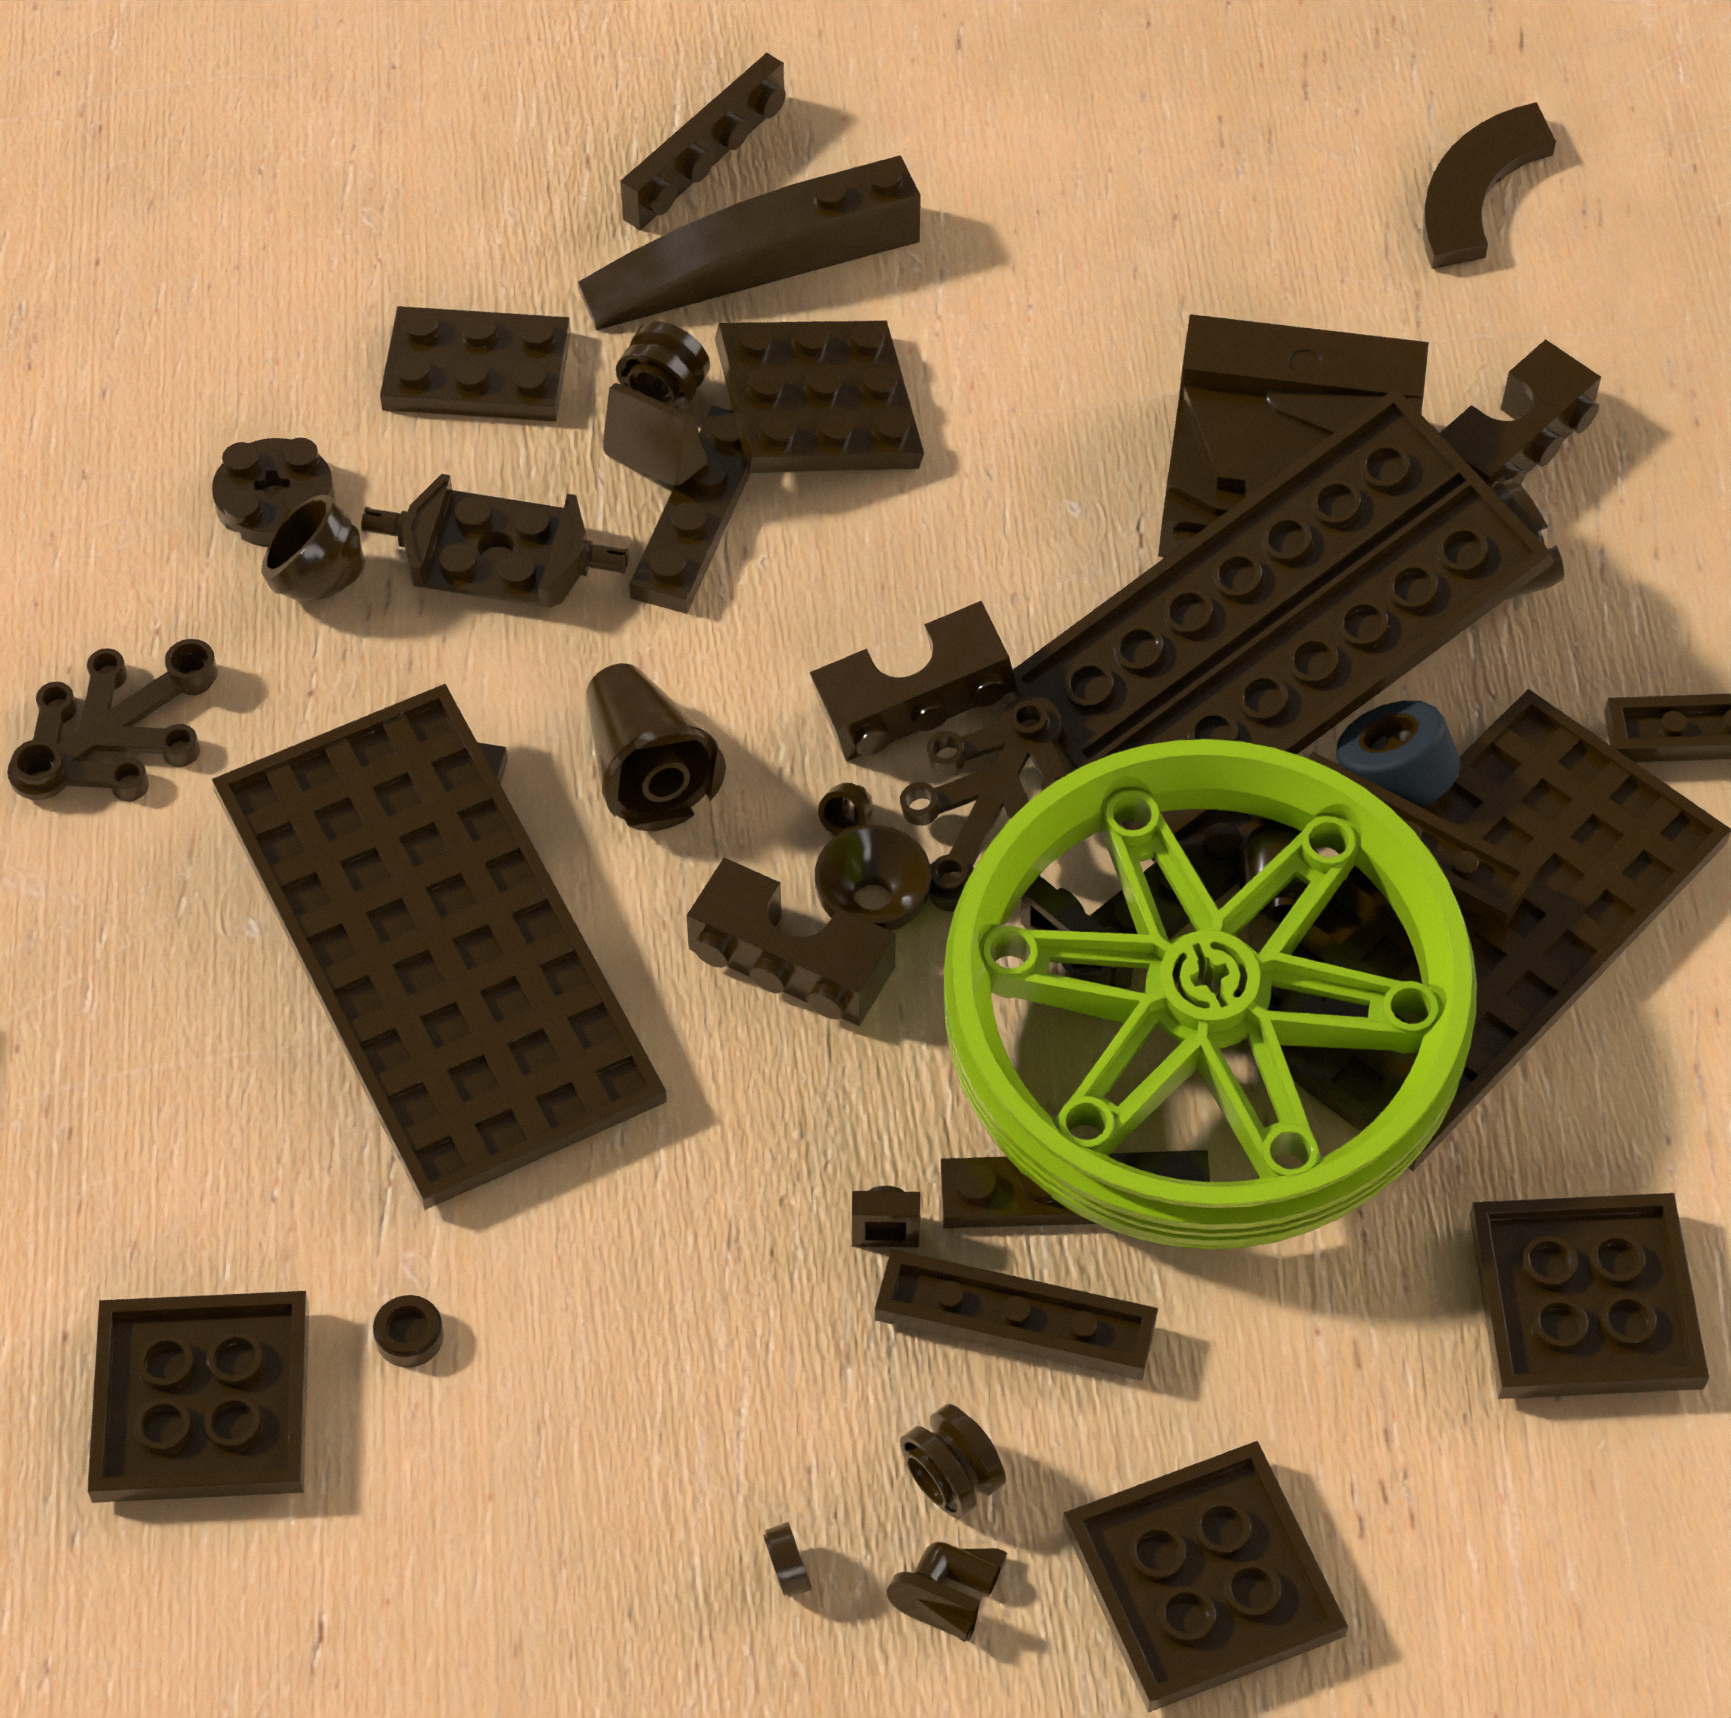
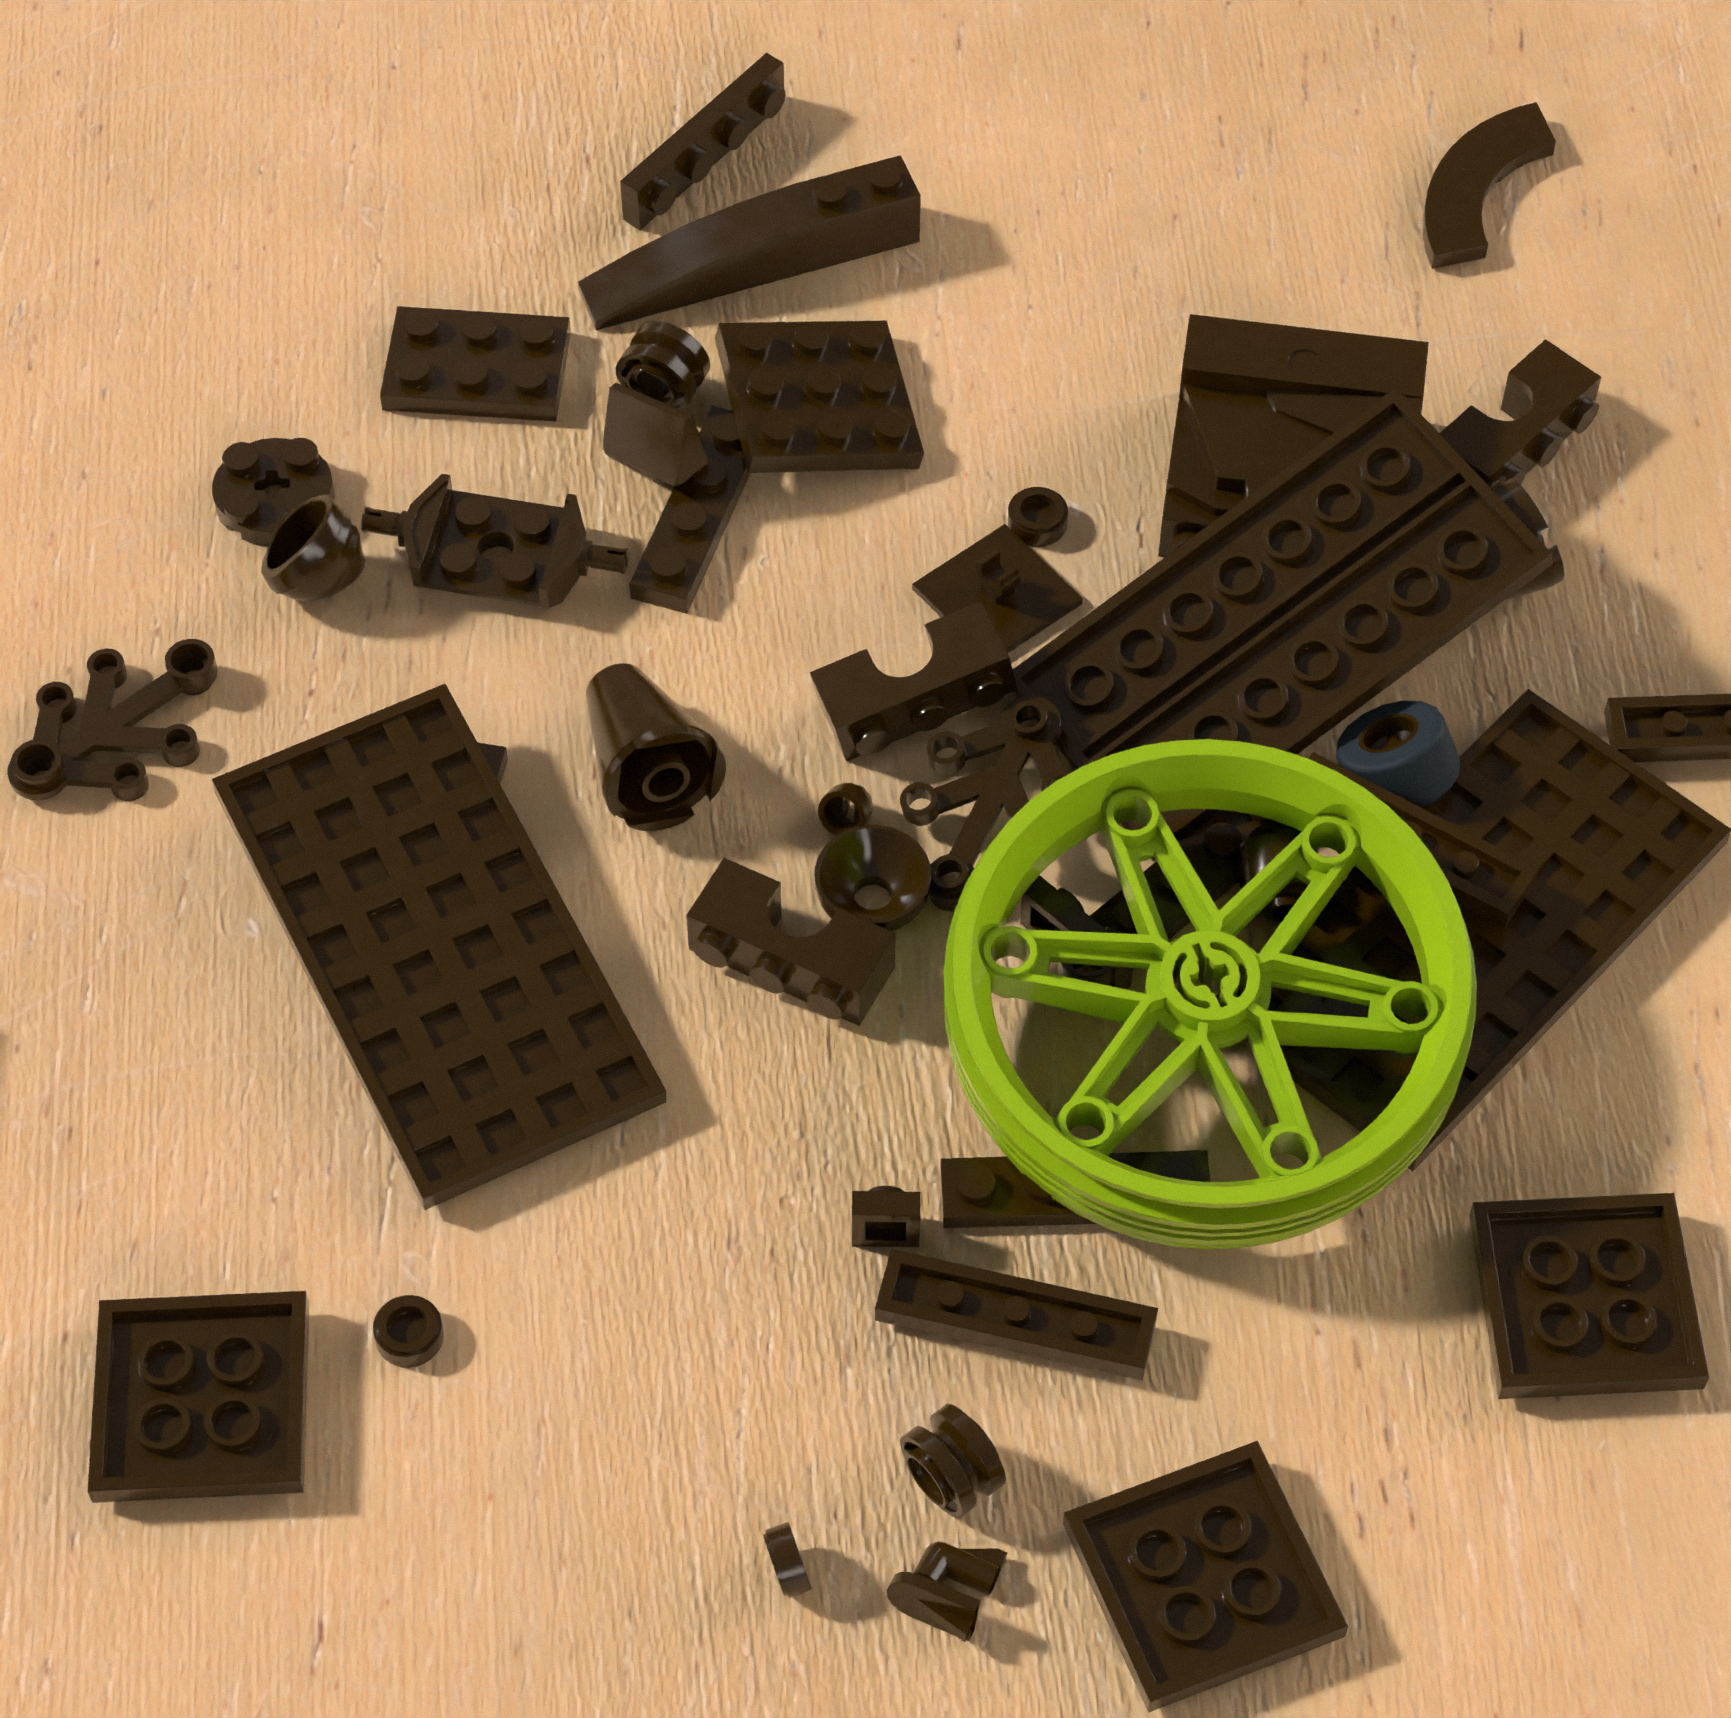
none -> dark brown piece [912,524,1083,653]
none -> dark brown tile [1008,487,1068,547]

